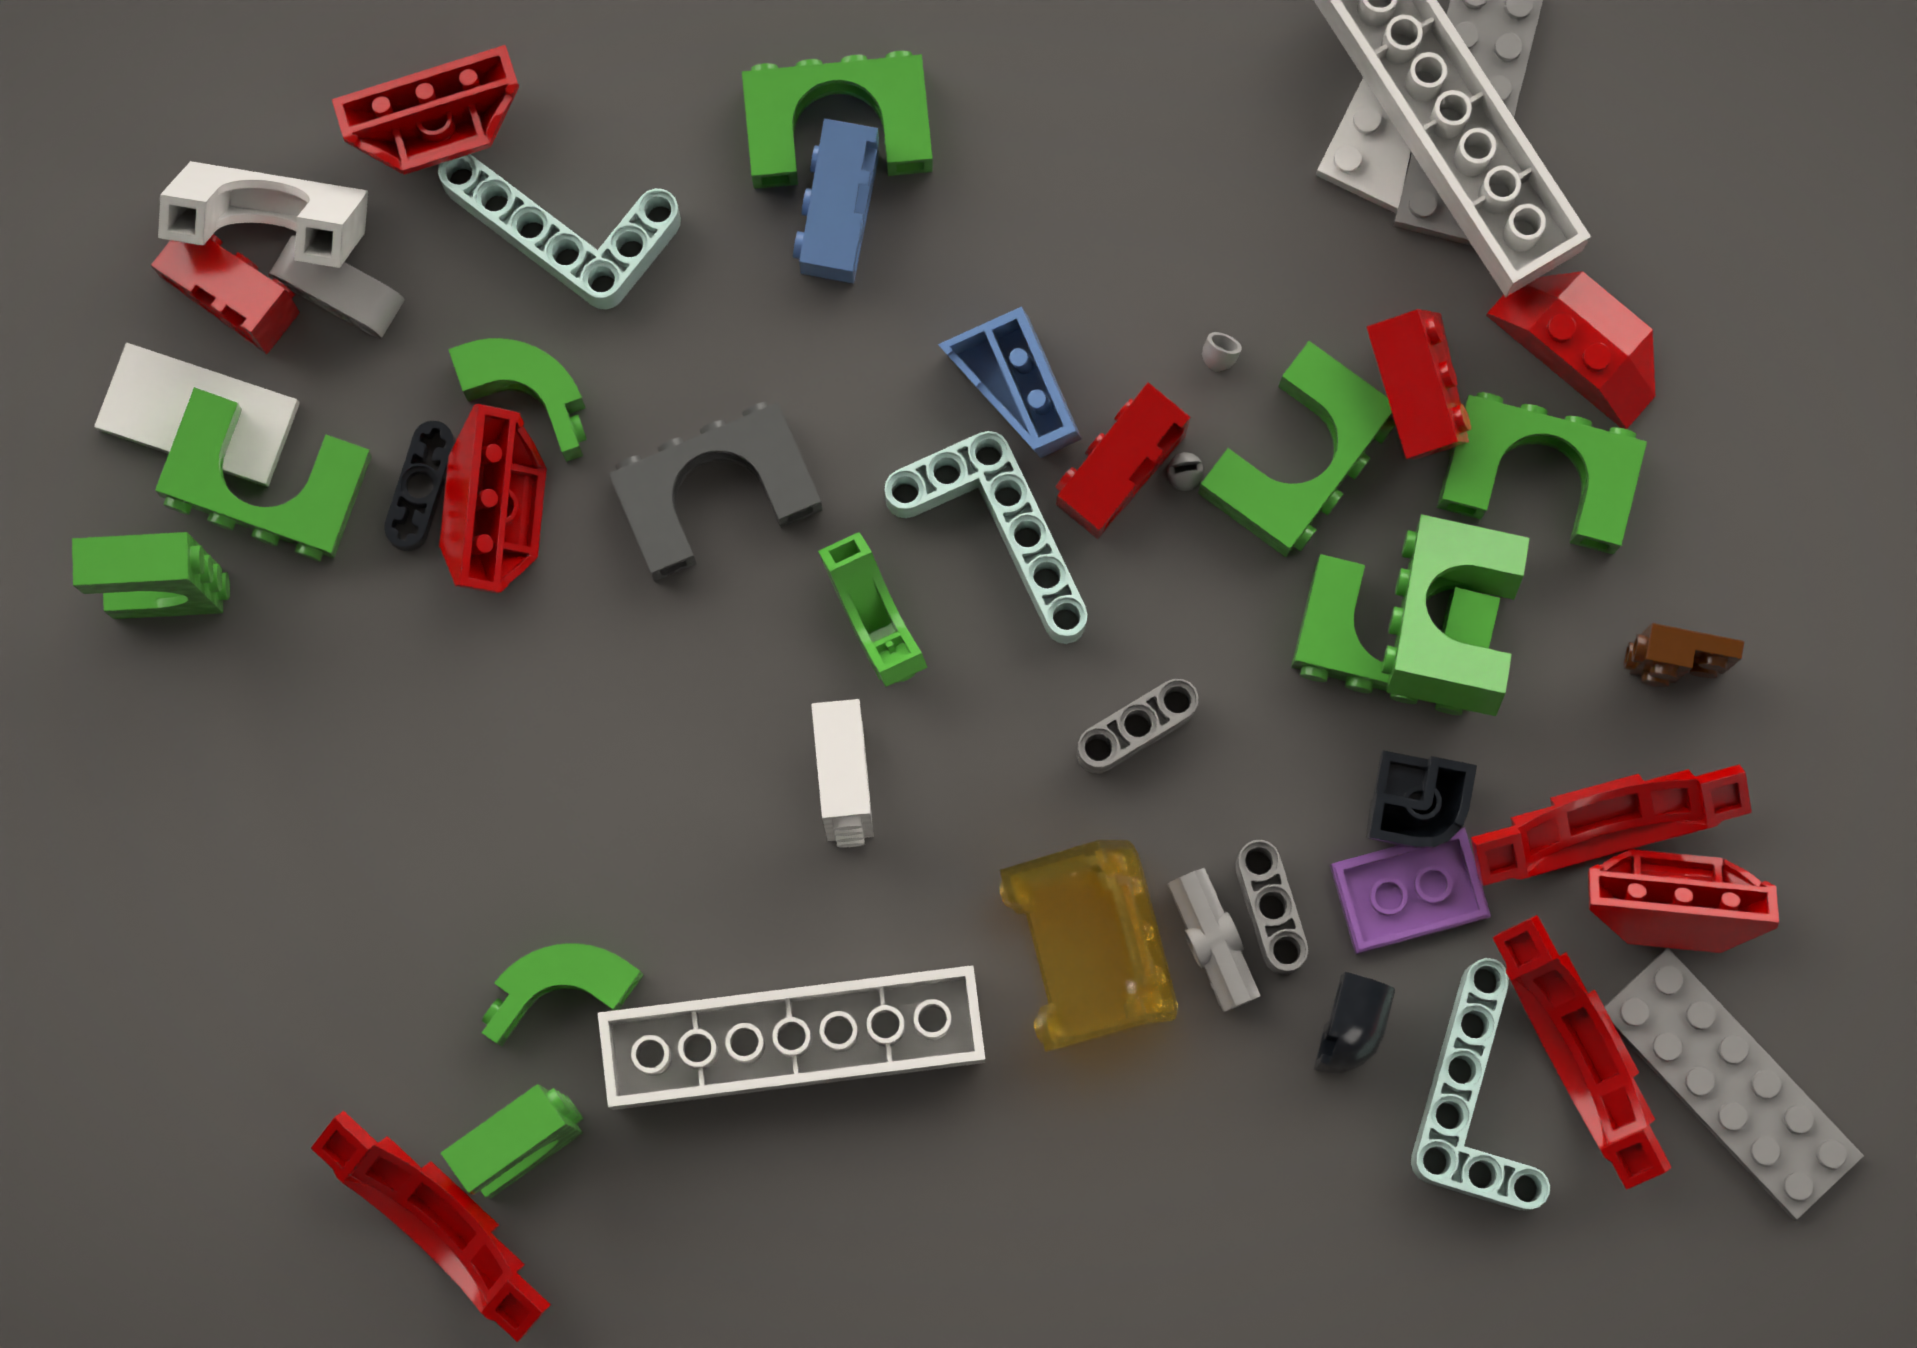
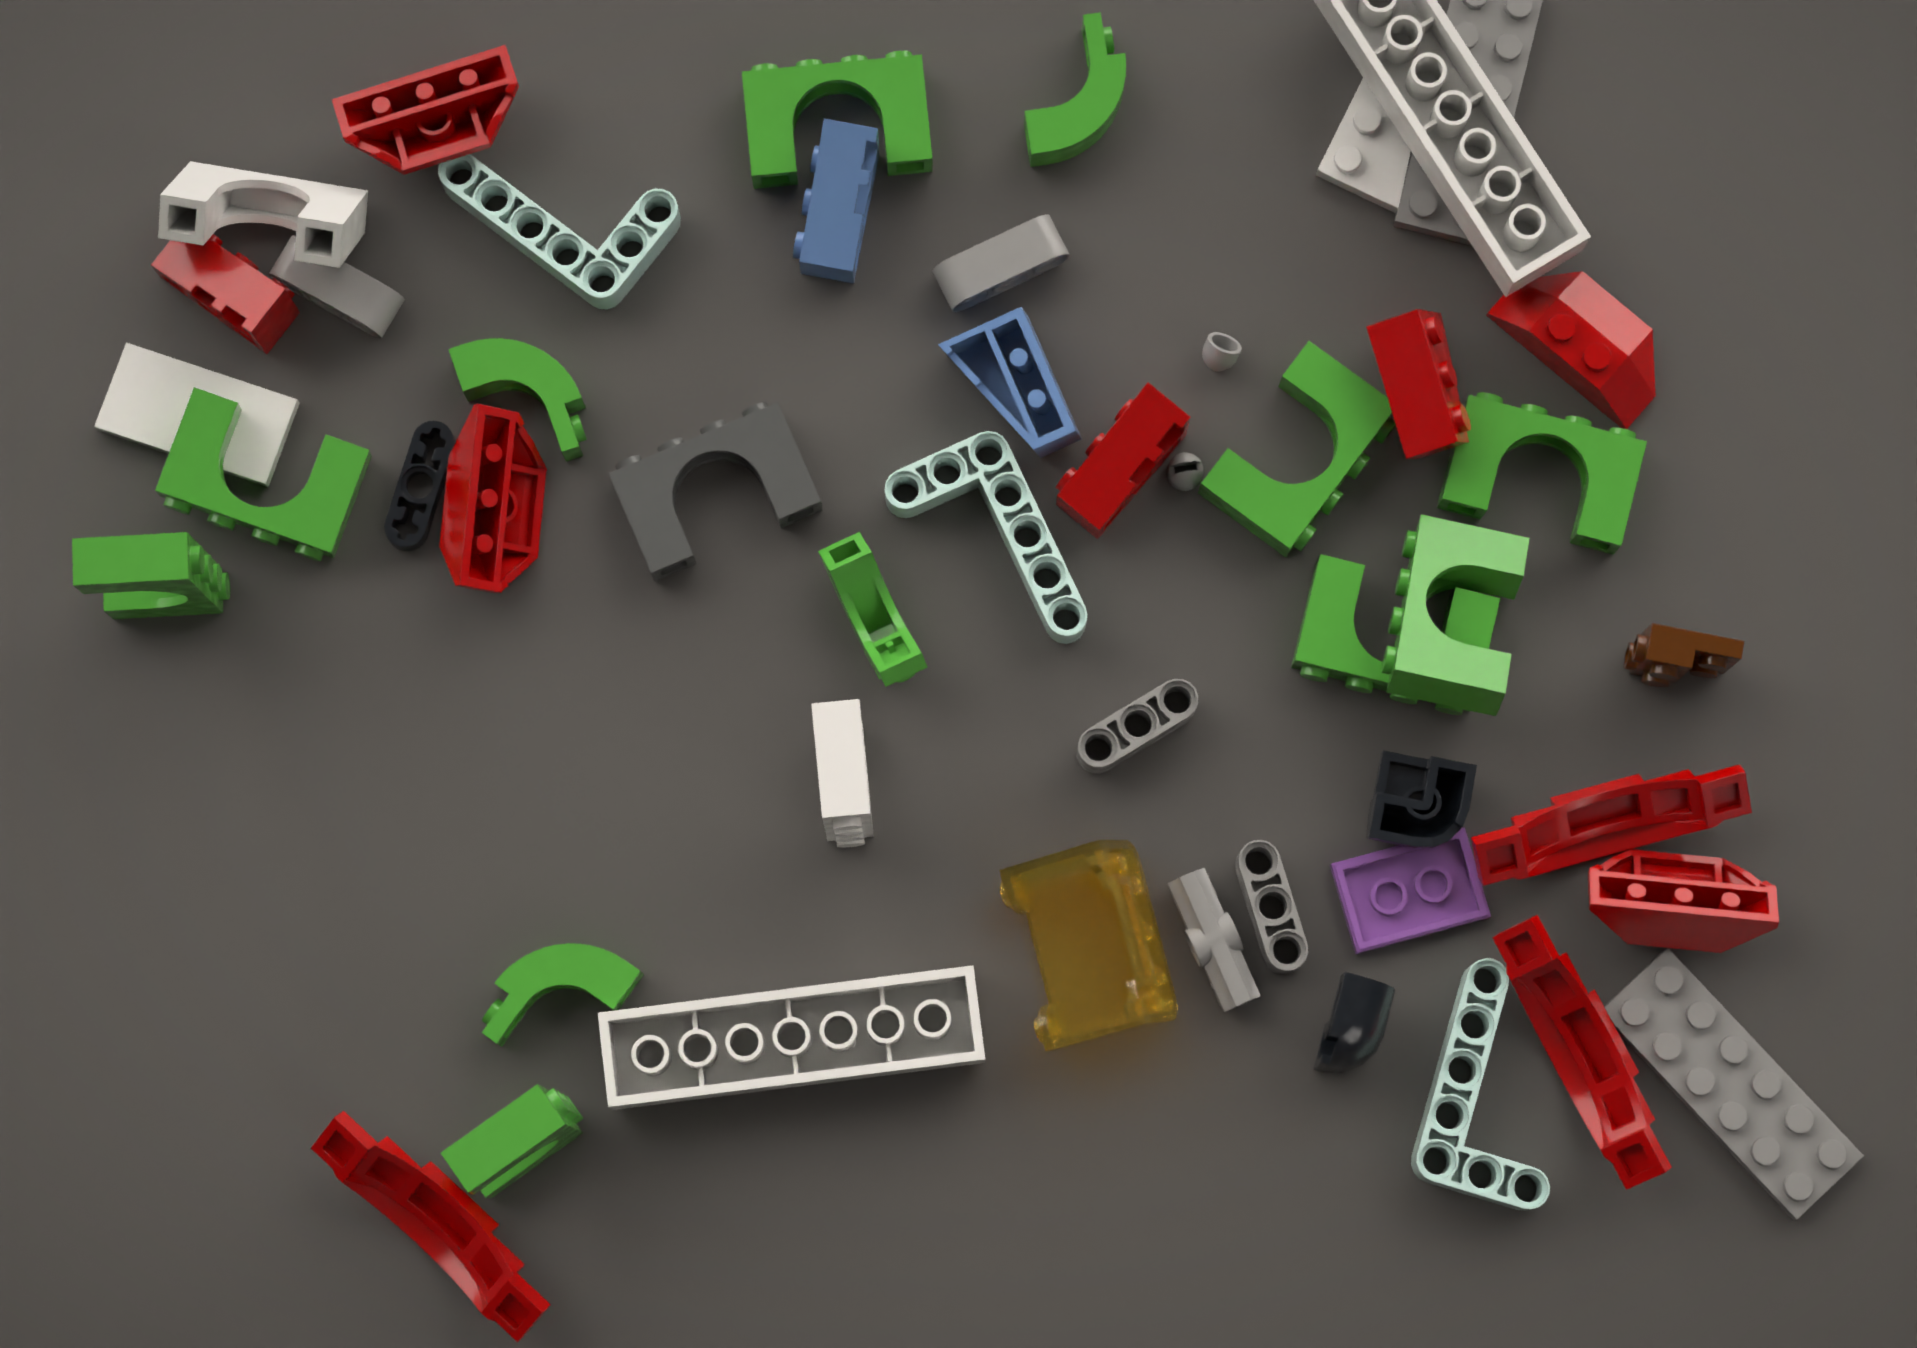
none -> light grey beam [932,214,1070,312]
none -> bright green arch [1024,12,1126,167]

